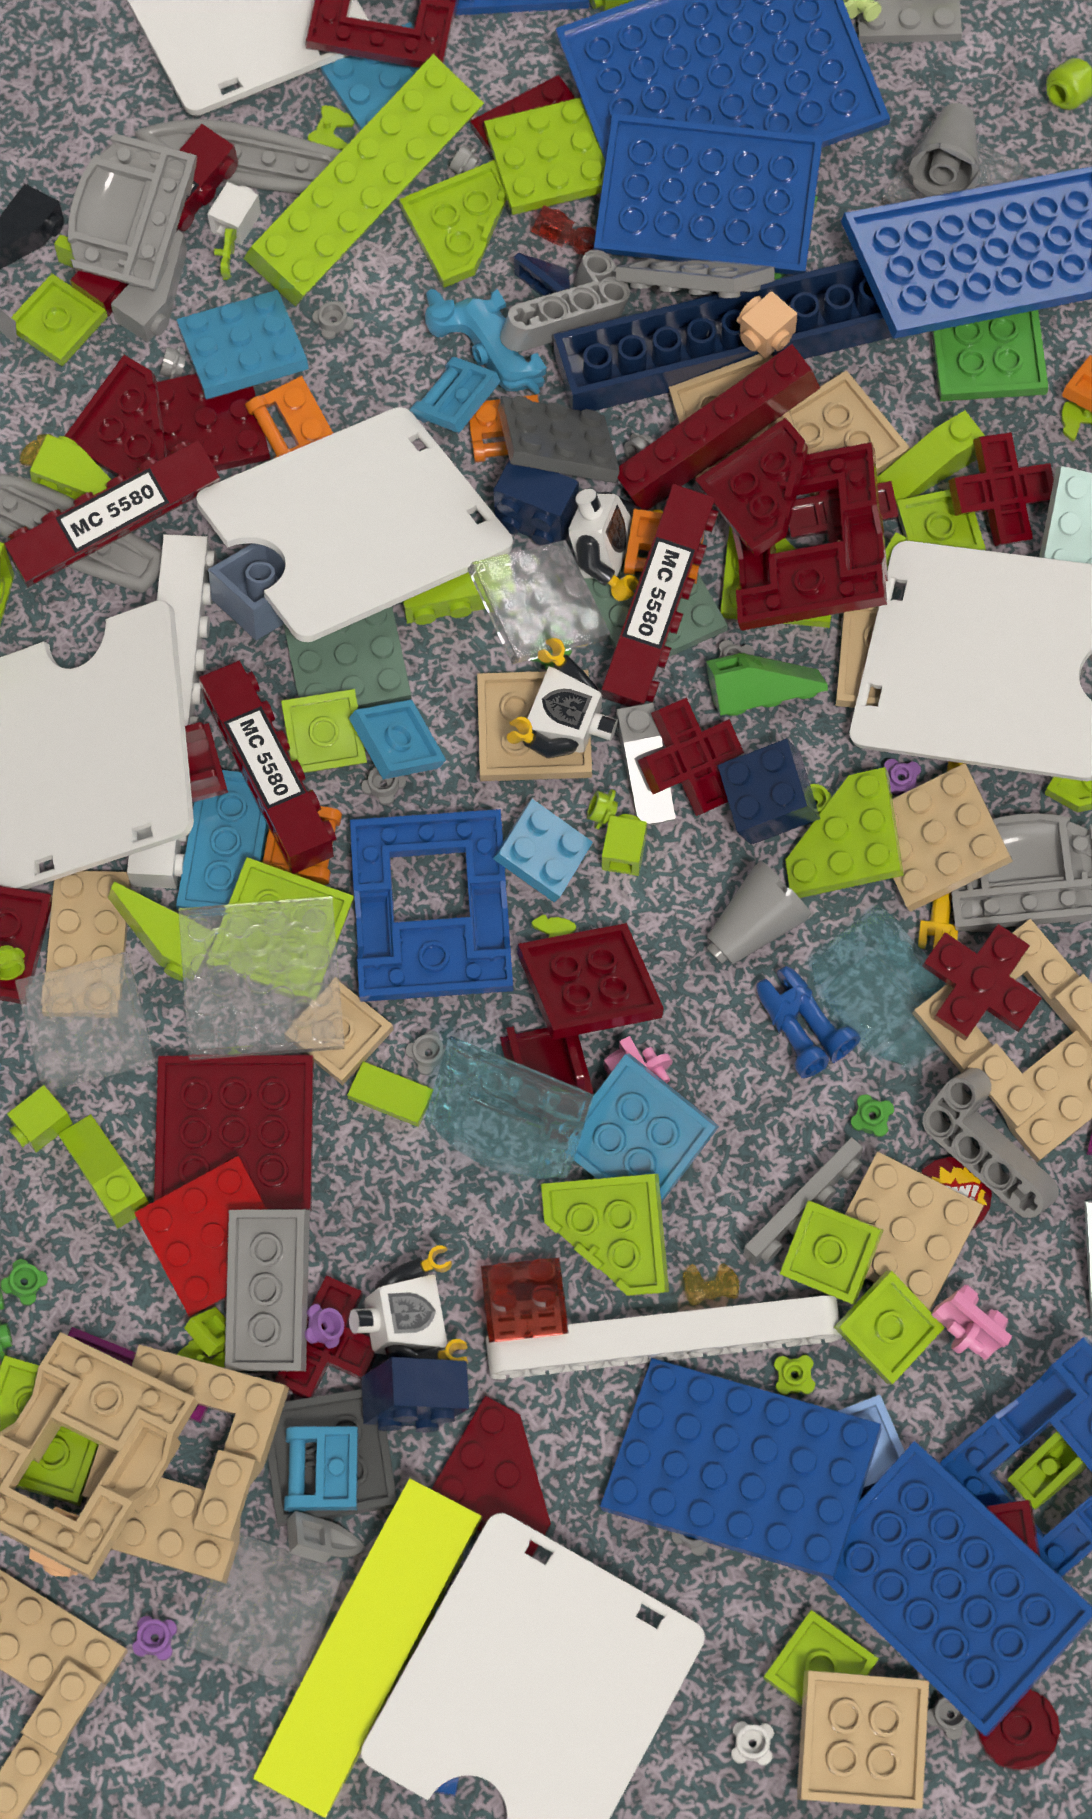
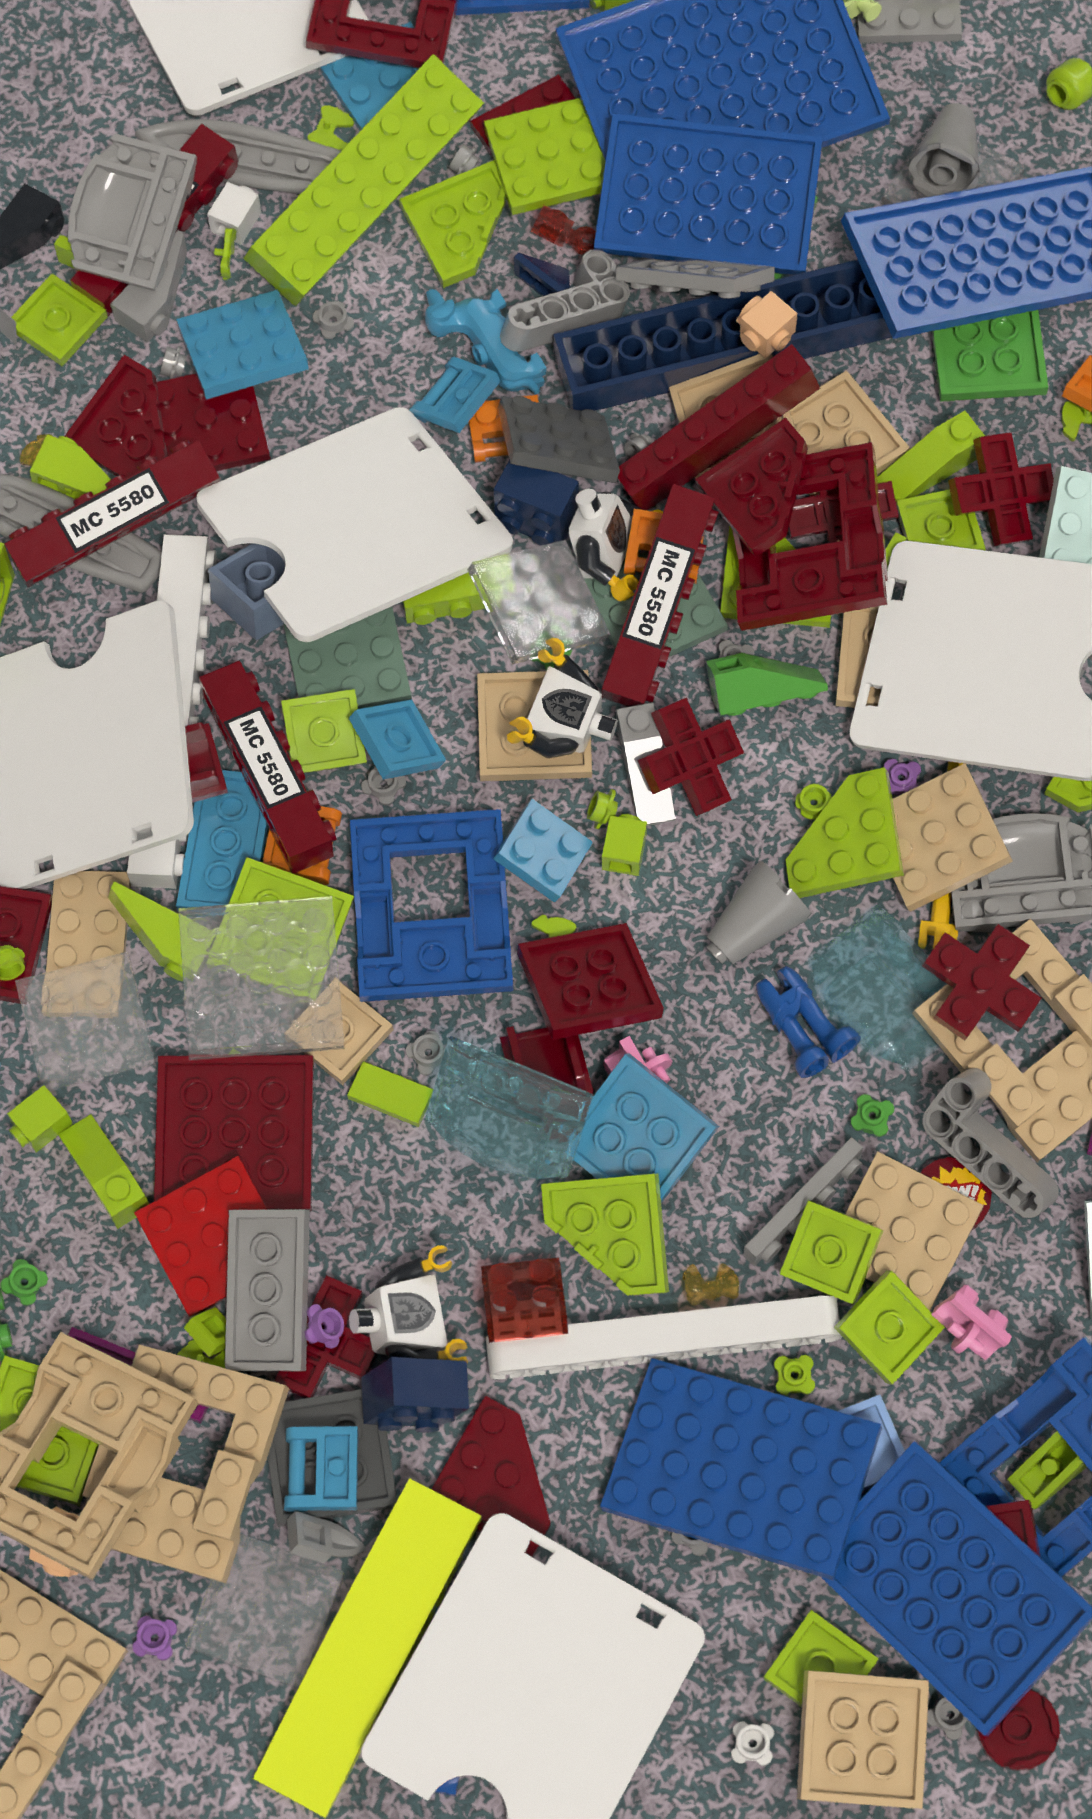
orange plate [245,376,334,459] -> none
dark blue brick [718,738,820,844] -> none

